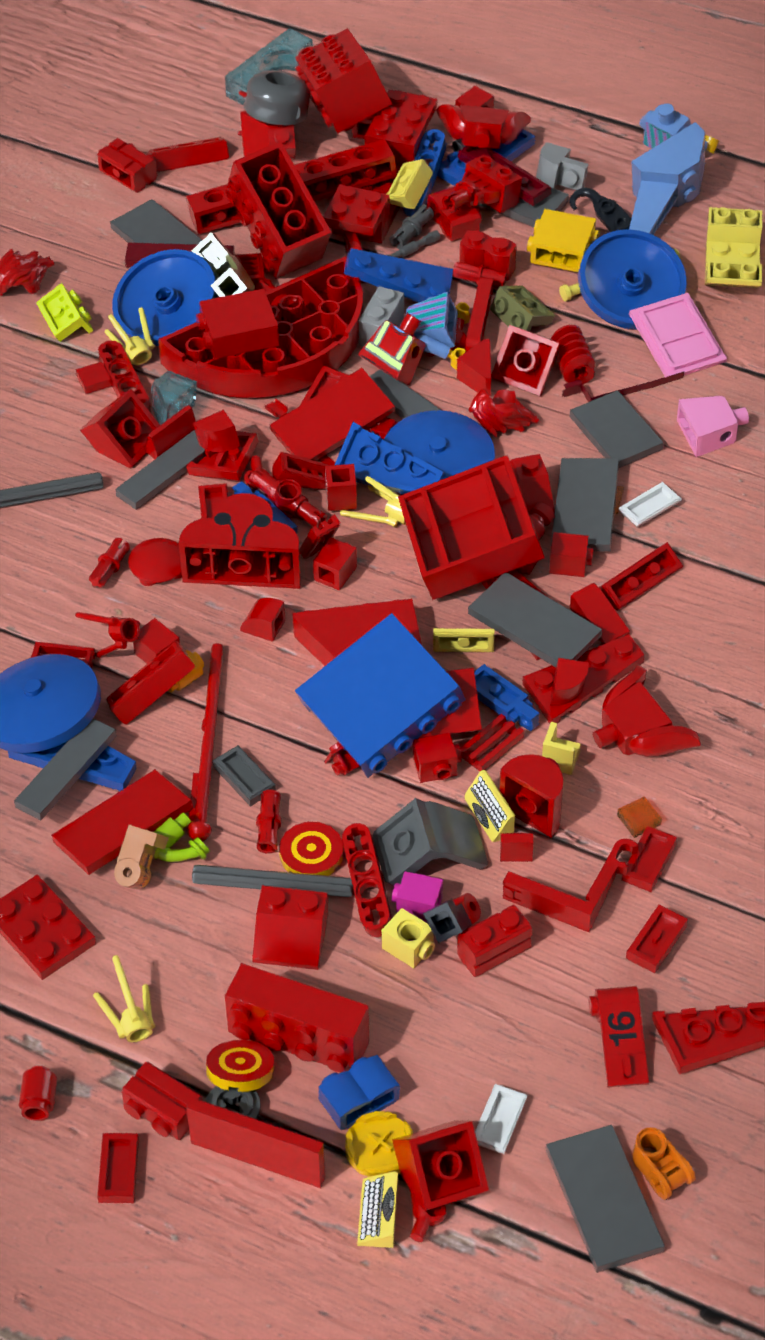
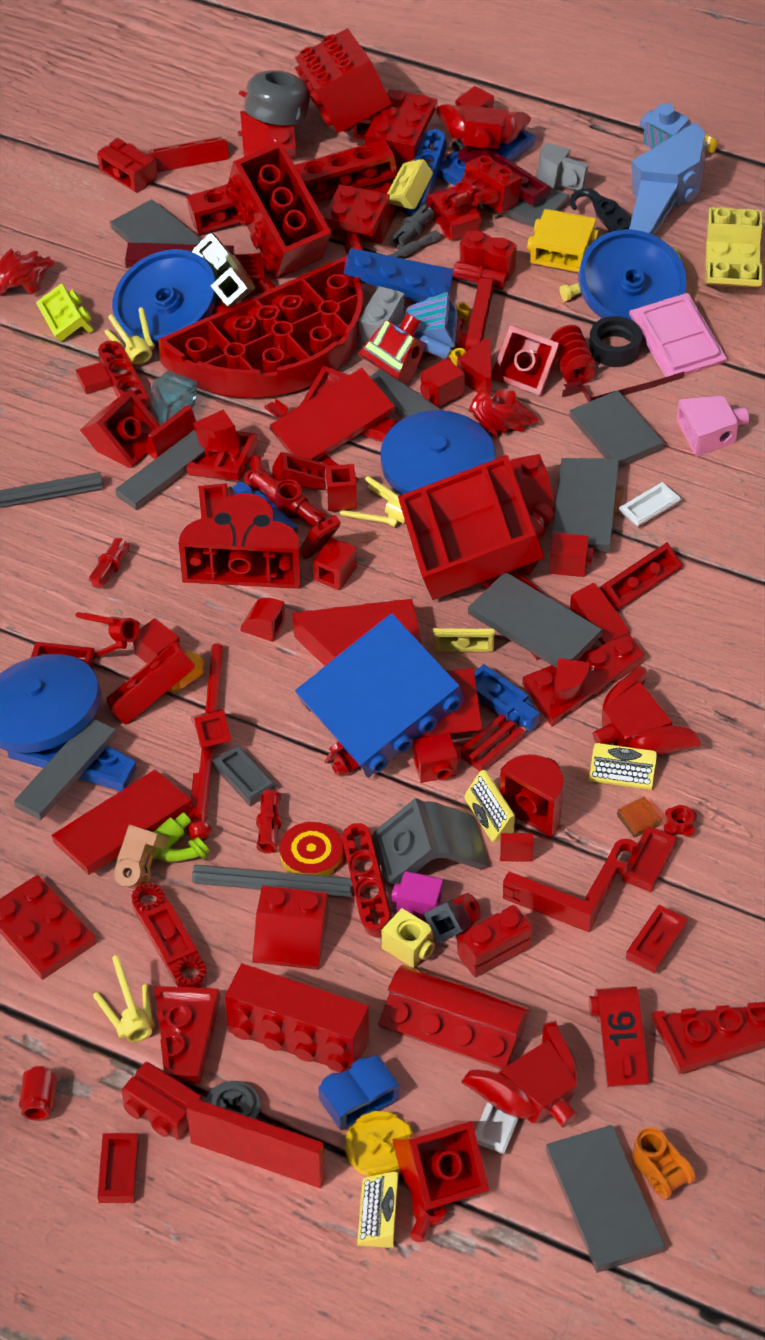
red dish [128,538,182,586] -> none
red brick [196,289,279,359] -> none
red tile [206,1040,274,1092] -> none
clear light blue arch [225,28,313,106] -> none
blue wing [334,422,447,494] -> none
olive bracket [490,285,555,331] -> none
light yellow panel [542,722,581,775] -> none
none -> red plate [131,882,207,988]
none -> red wing [154,986,221,1083]
none -> red panel [191,709,232,748]
none -> red brick [378,965,531,1069]
none -> red brick [420,358,465,407]
none -> red torso [461,1021,578,1128]
none -> black tyre [589,316,642,367]
none -> slope [589,743,657,790]
none -> red plate [663,805,697,837]

